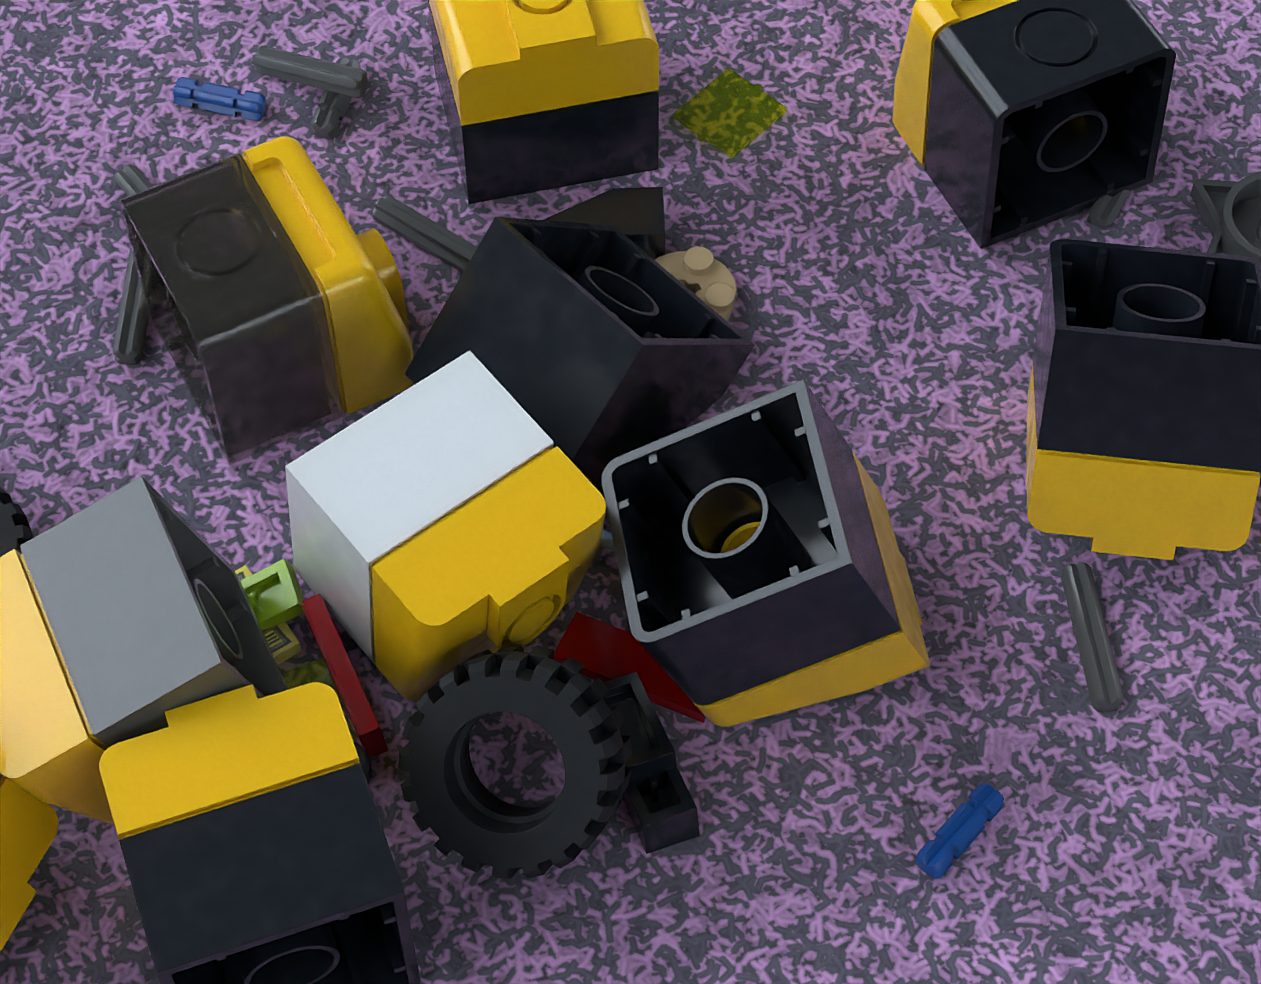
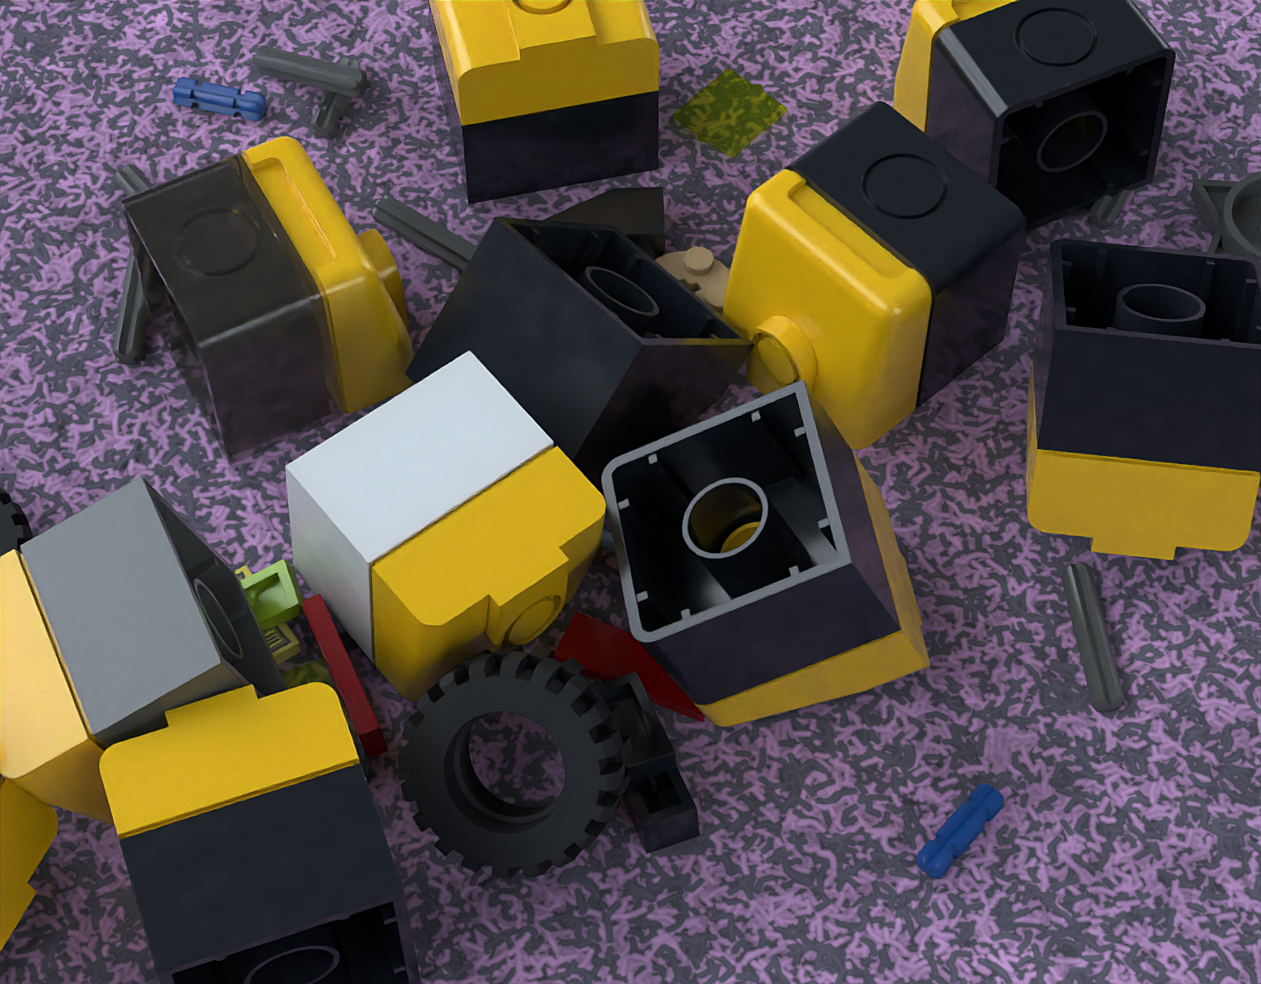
none -> piece [723,101,1026,449]

